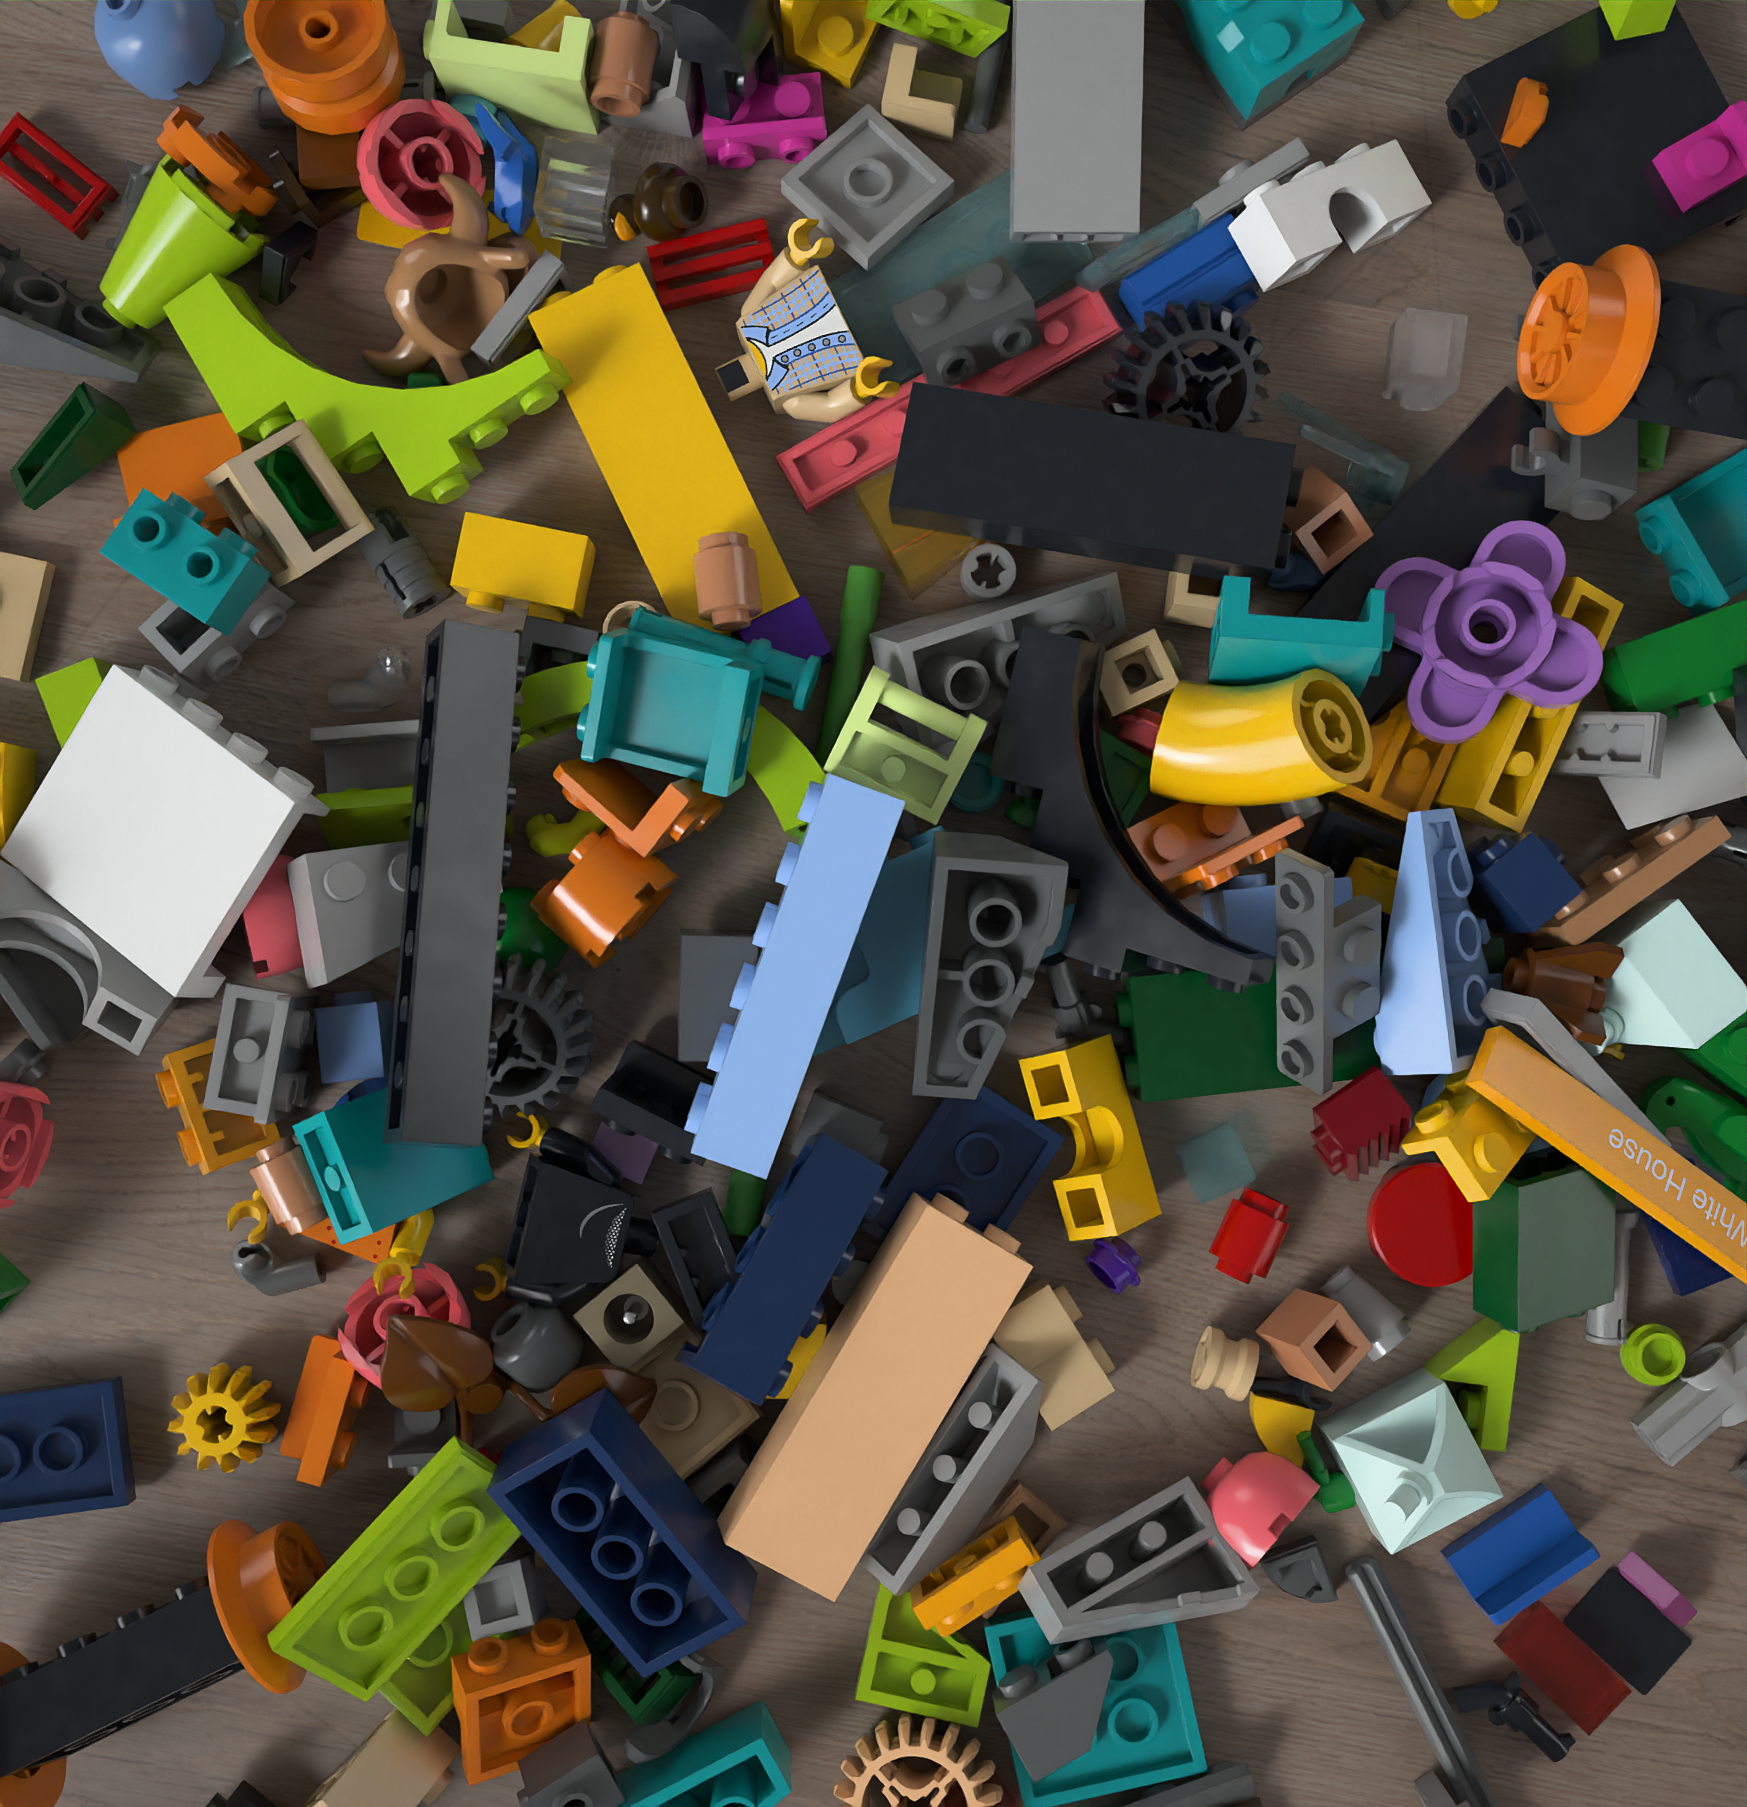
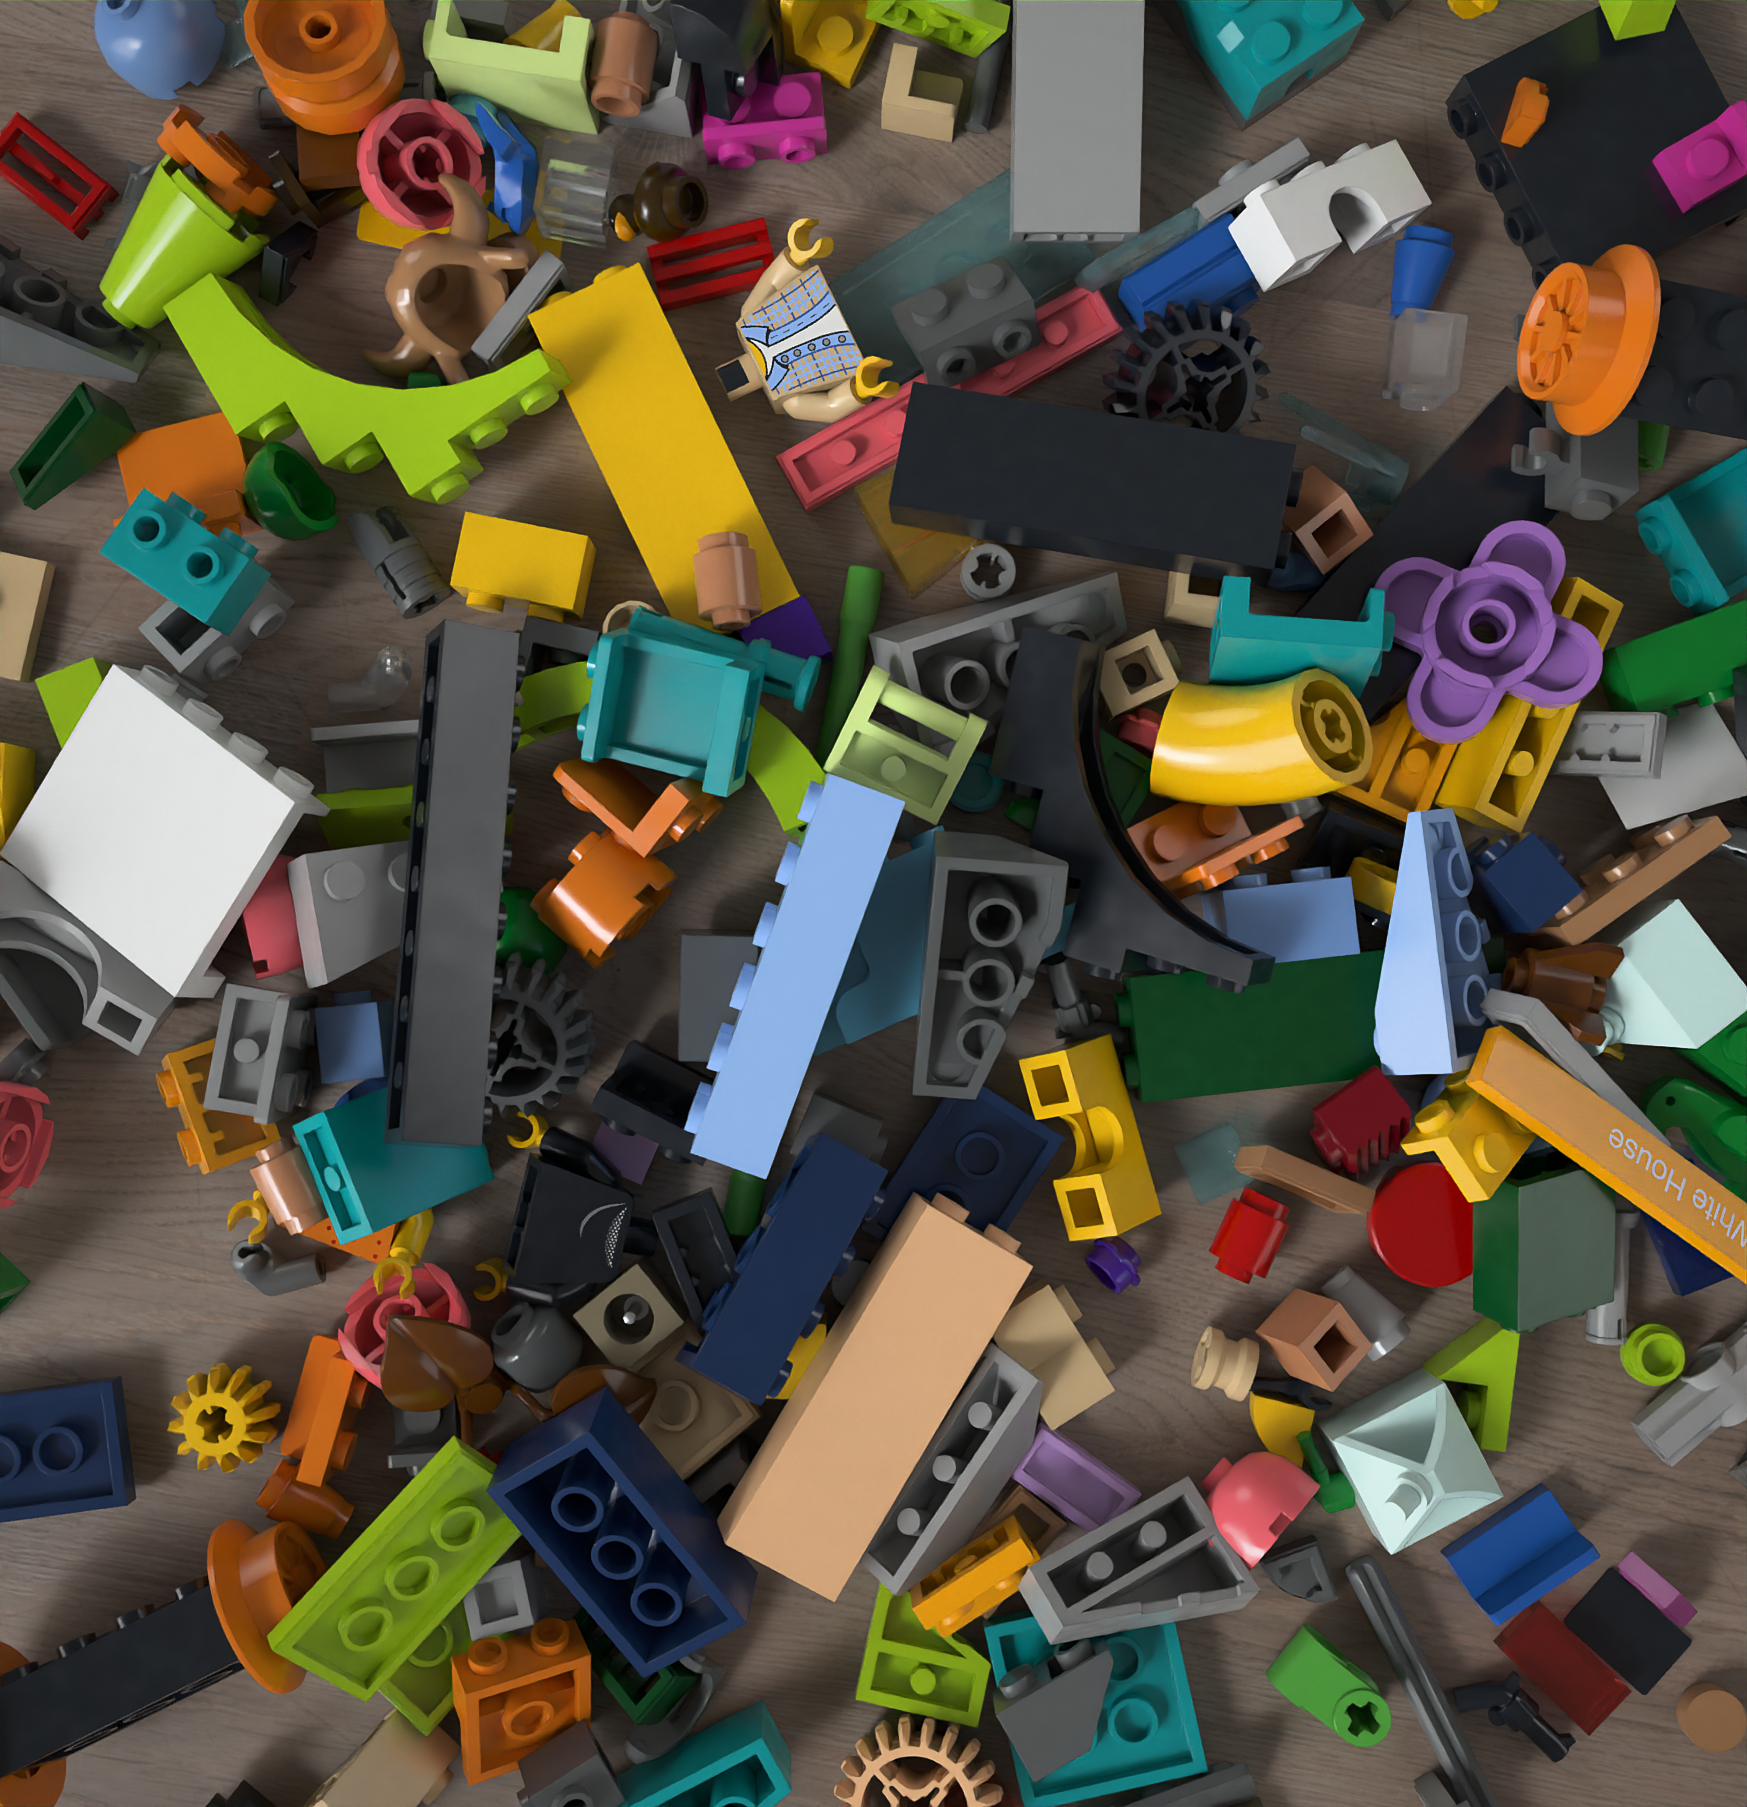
tan tile [204,418,375,588] -> none
neon yellow arm [525,810,606,857] -> none
light grey plate [781,103,955,271] -> none
dark grey bracket [1275,848,1381,1095] -> none
none -> orange cone [254,1458,355,1540]
none -> lavender tile [1011,1417,1142,1533]
none -> medium nougat tile [1233,1145,1376,1214]
none -> bright green piece [1265,1623,1392,1748]
none -> blue cone [1389,225,1456,324]
none -> medium nougat tile [1676,1682,1747,1753]

